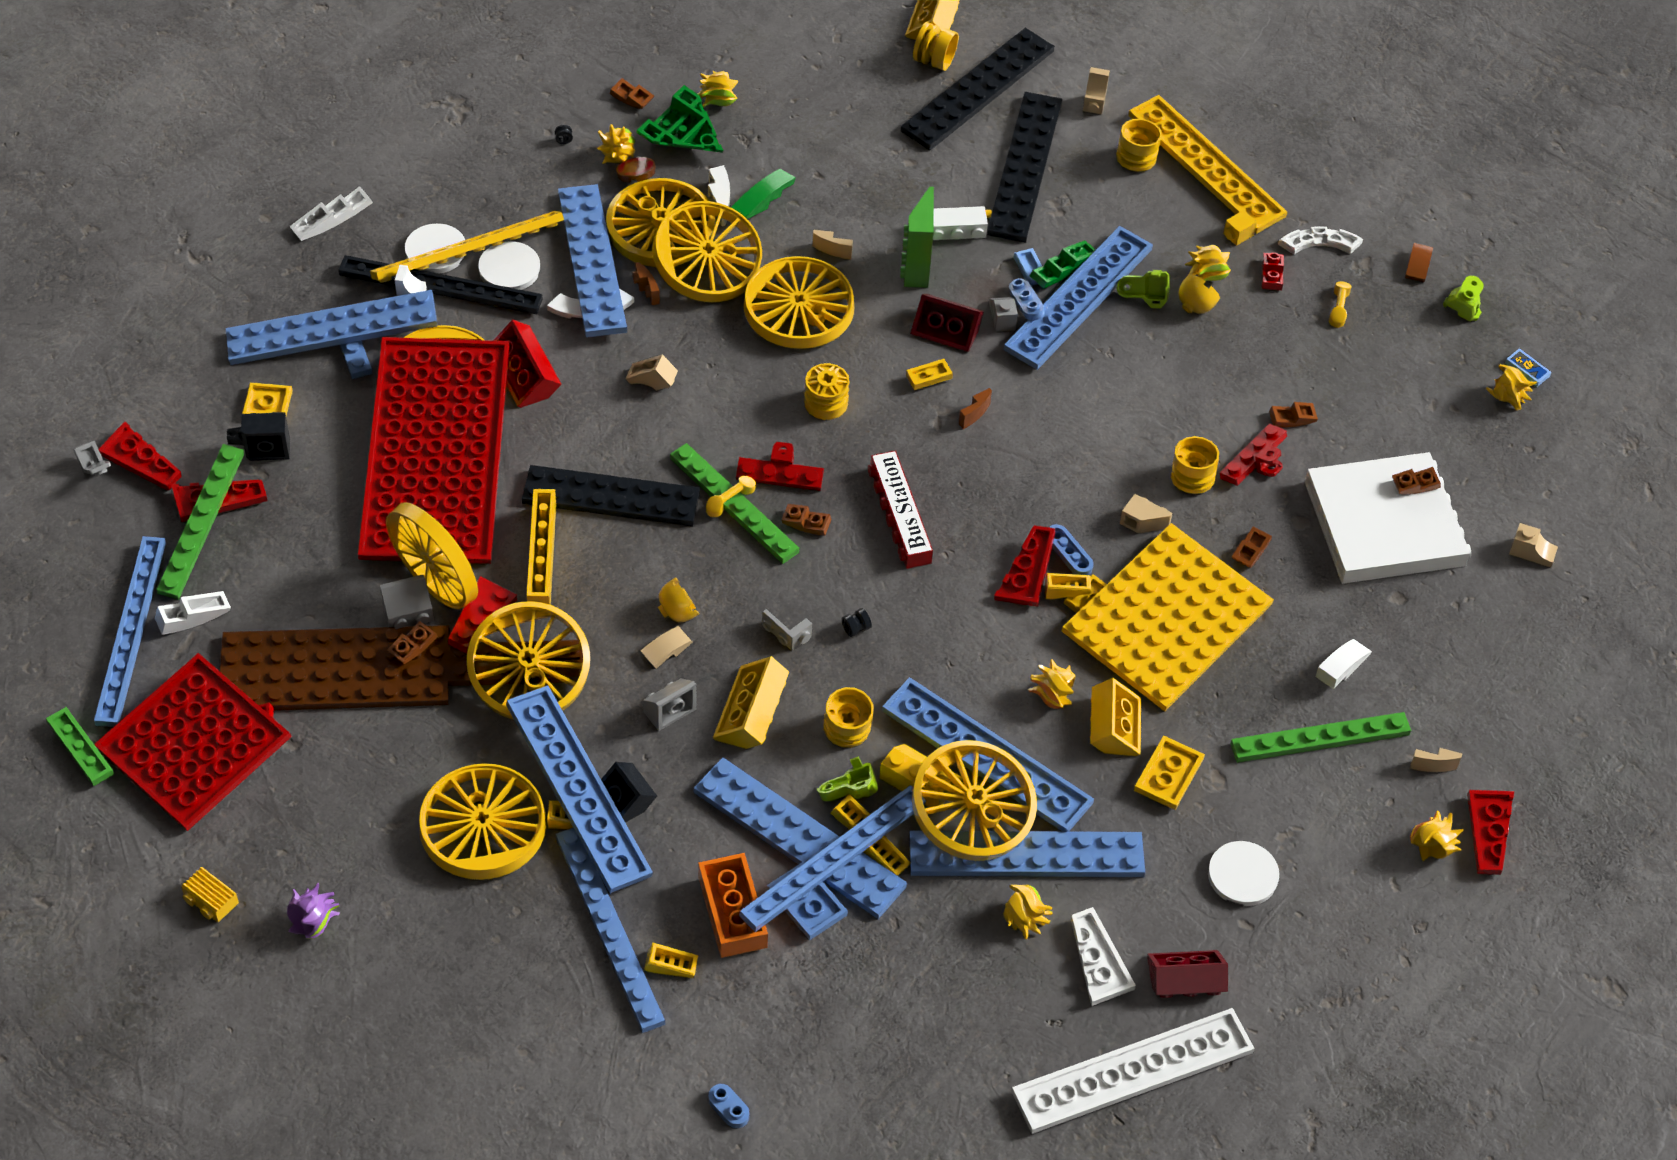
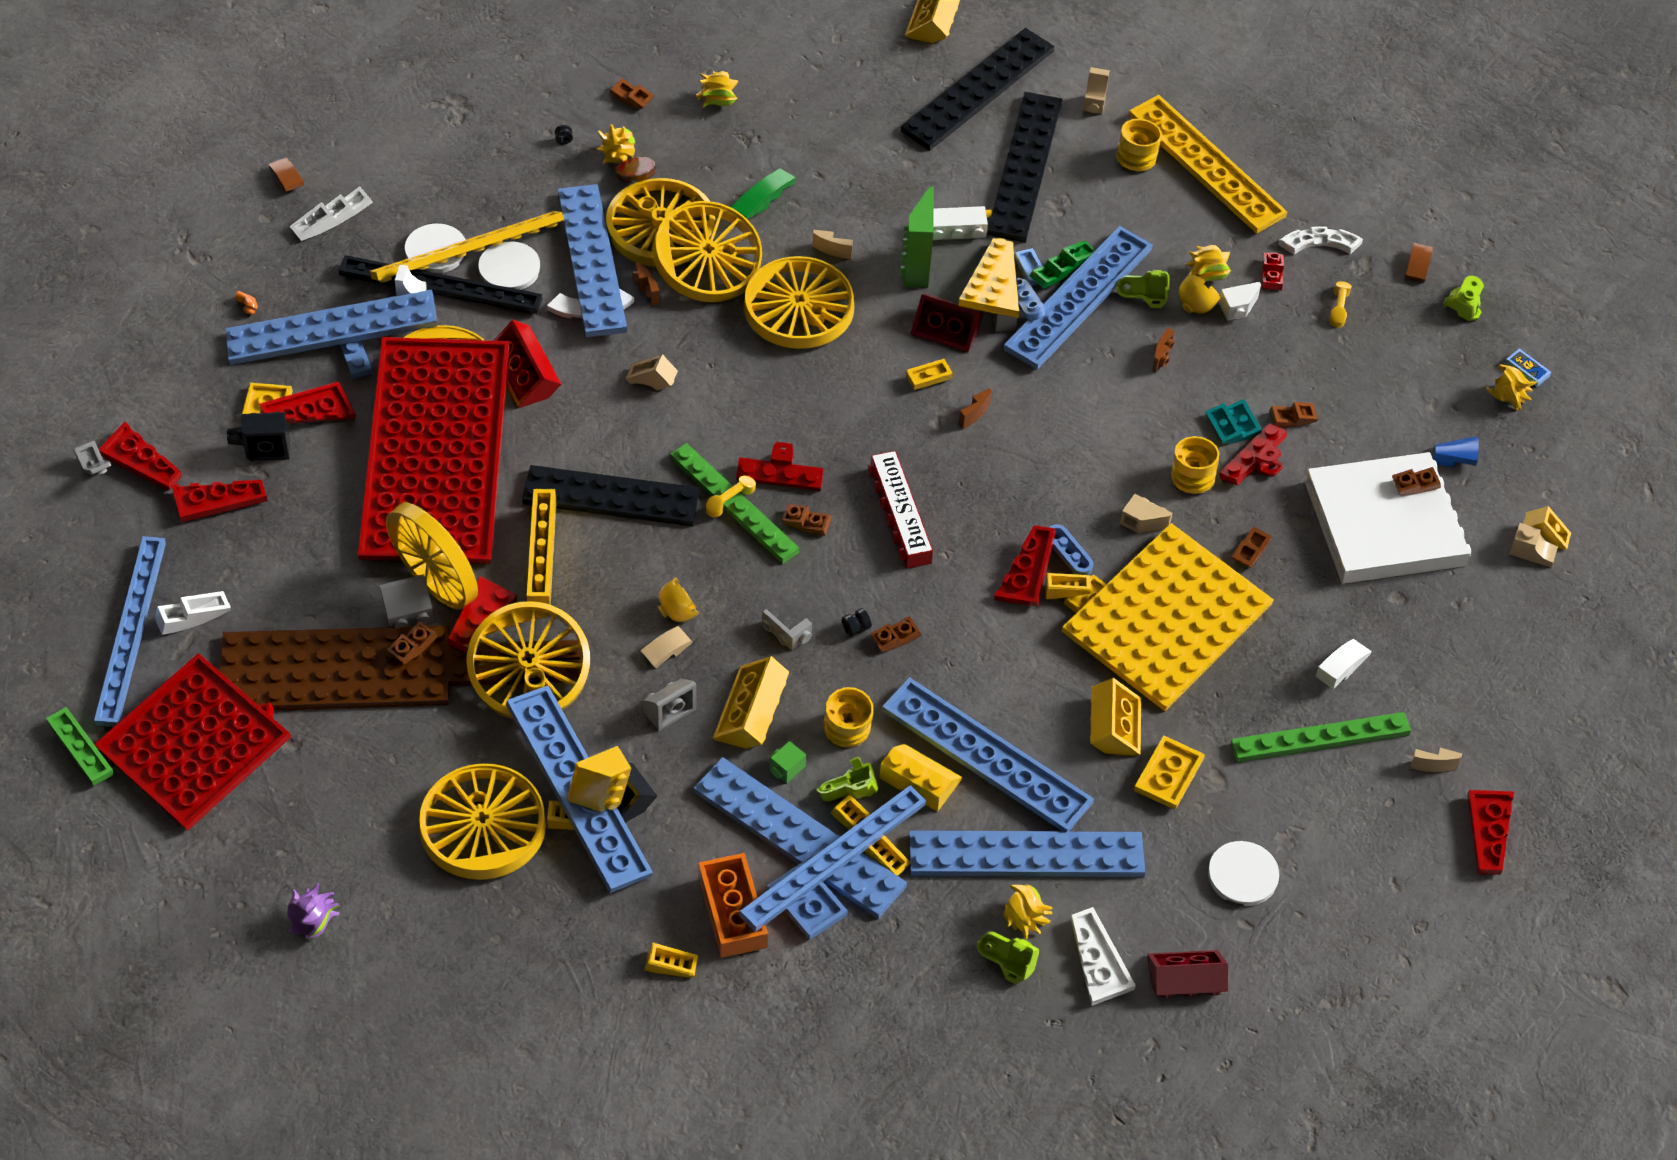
bright green plate [157,444,244,600] -> none
yellow brick [181,867,239,922] -> none
medium blue plate [556,828,665,1033] -> none
green wedge [636,85,723,153] -> none
white slope [708,165,730,226] -> none
medium blue plate [709,1084,749,1128] -> none
yellow wheel [804,363,850,420] -> none
yellow piece [912,740,1037,861] -> none
yellow wheel [913,22,959,71] -> none
white plate [1011,1008,1254,1134] -> none
yellow hair [1028,659,1075,709] -> none
yellow brick [1223,210,1257,246] -> none
yellow hair [1410,811,1464,861] -> none
none -> orange arm [234,291,258,315]
none -> red wing [259,381,356,424]
none -> dark orange slope [268,157,304,192]
none -> yellow slope [567,746,631,812]
none -> bright green brick [770,741,806,783]
none -> dark orange slope [870,616,922,652]
none -> yellow wing [959,238,1019,318]
none -> lime piece [977,932,1039,984]
none -> dark orange slope [1152,327,1175,373]
none -> teal slope [1205,399,1262,444]
none -> white slope [1219,282,1261,321]
none -> blue slope [1433,437,1479,467]
none -> yellow slope [1523,506,1571,550]

